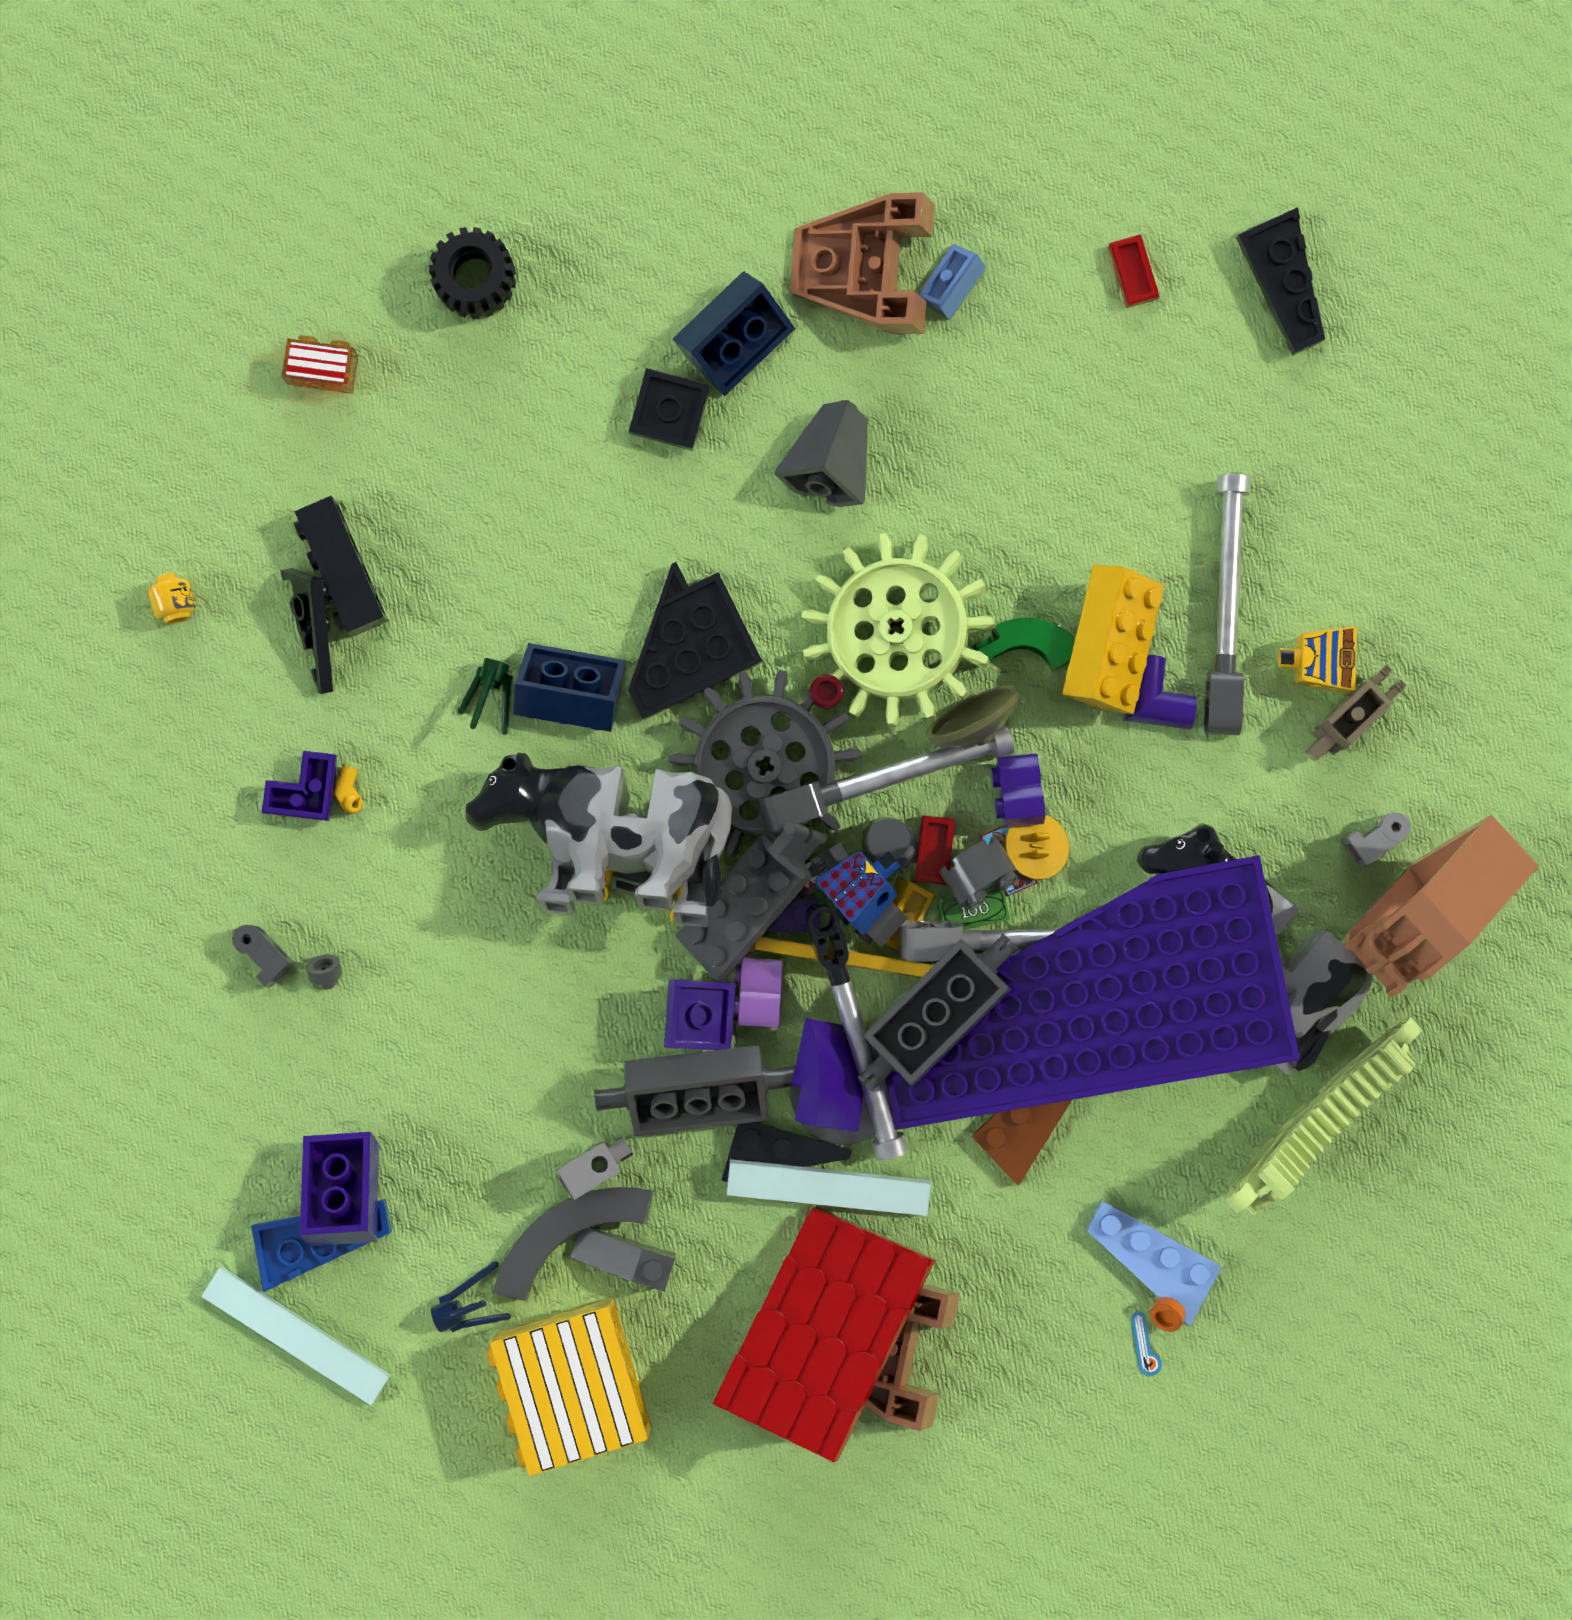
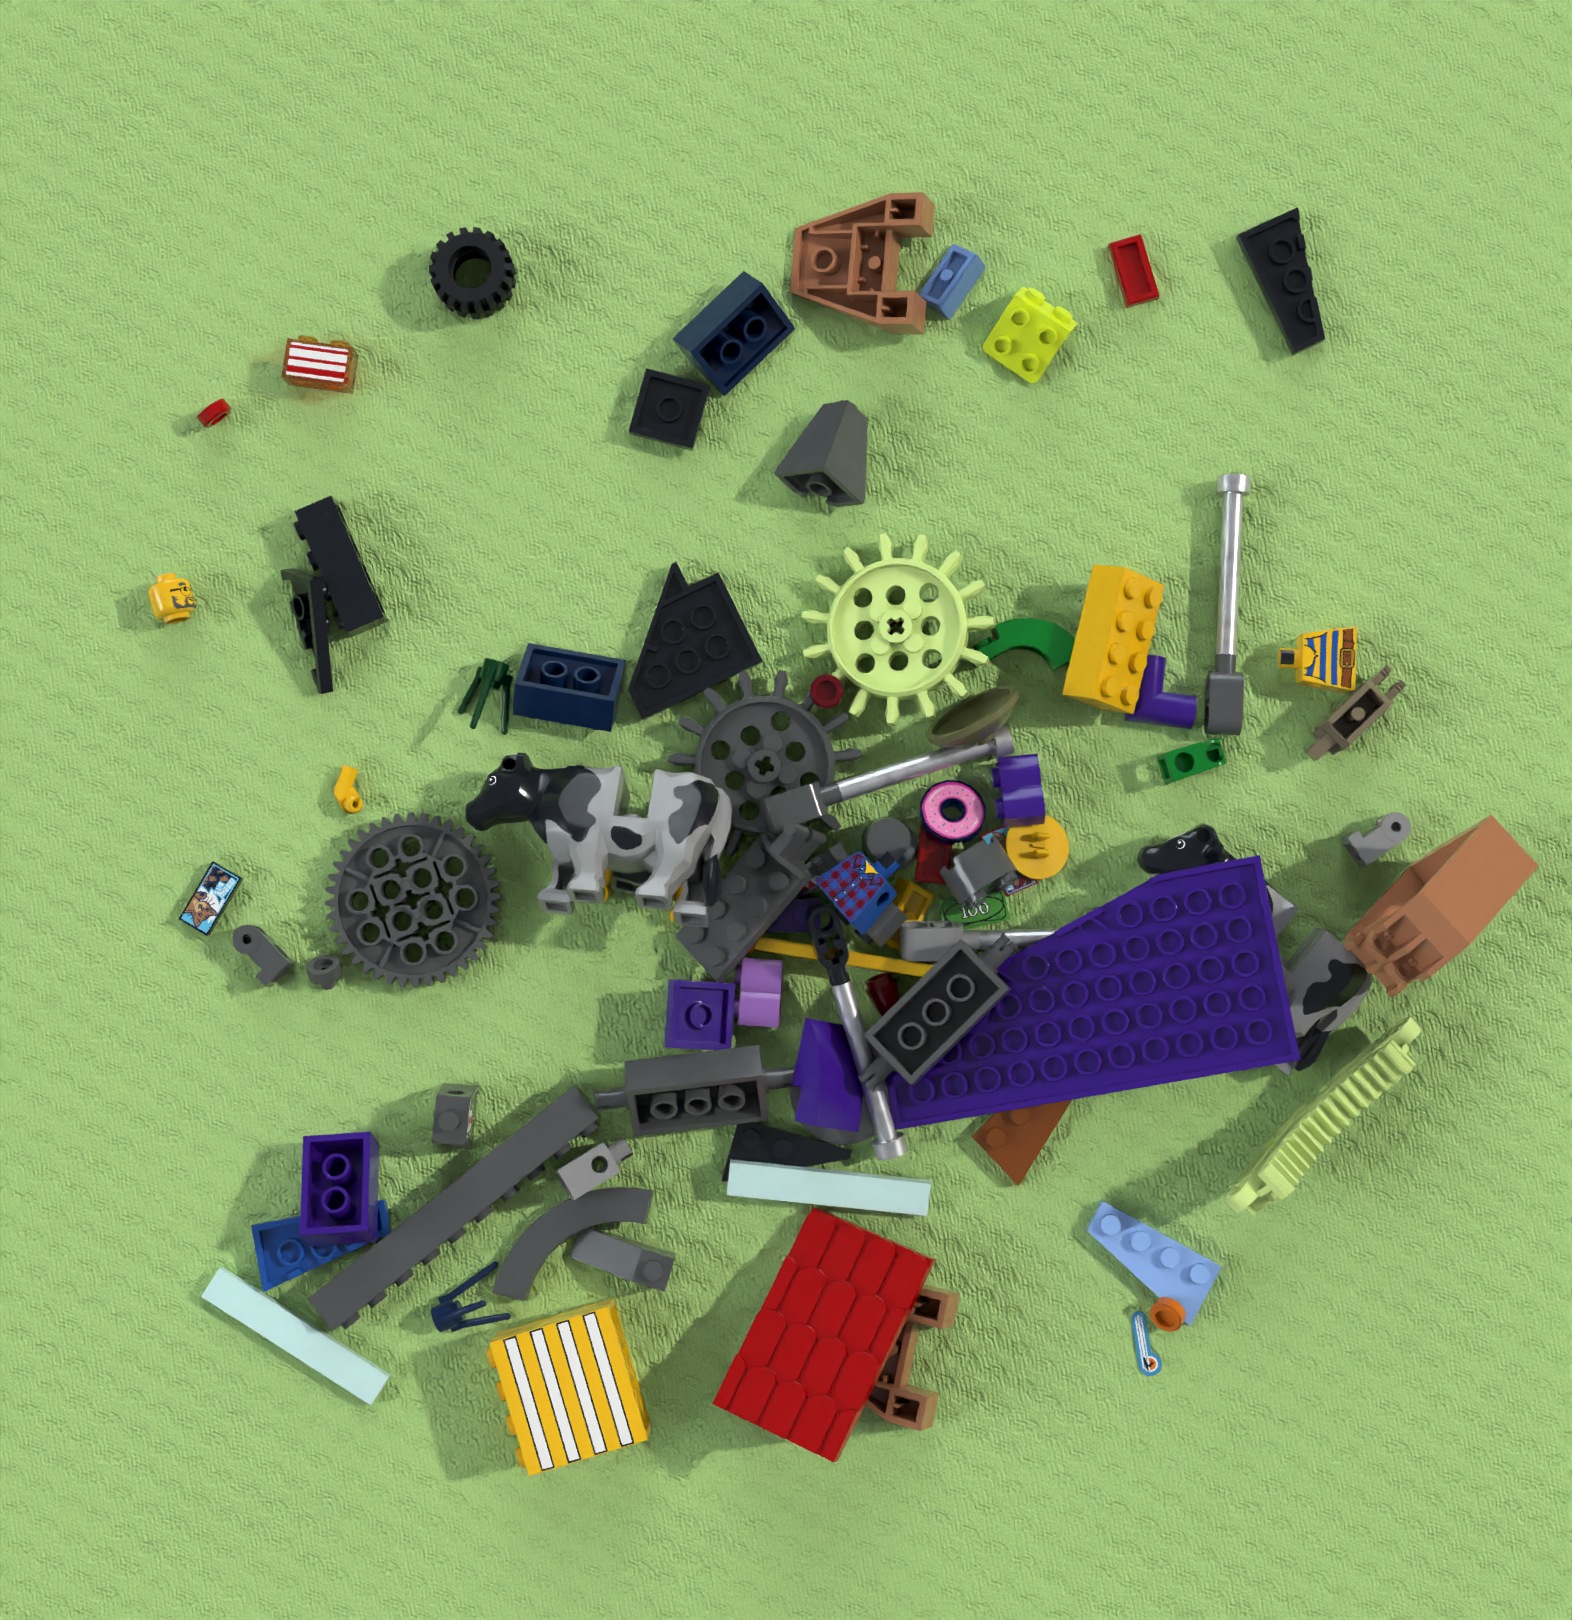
dark purple brick [262,751,338,821] -> none
none -> tile [179,861,244,936]
none -> red tile [197,398,231,428]
none -> dark grey brick [308,1084,601,1331]
none -> dark grey gear [325,812,502,988]
none -> dark grey torso [432,1083,478,1150]
none -> dark red cone [865,972,899,1016]
none -> tile [919,780,986,845]
none -> neon yellow bracket [983,286,1078,383]
none -> green leg [1157,738,1227,785]

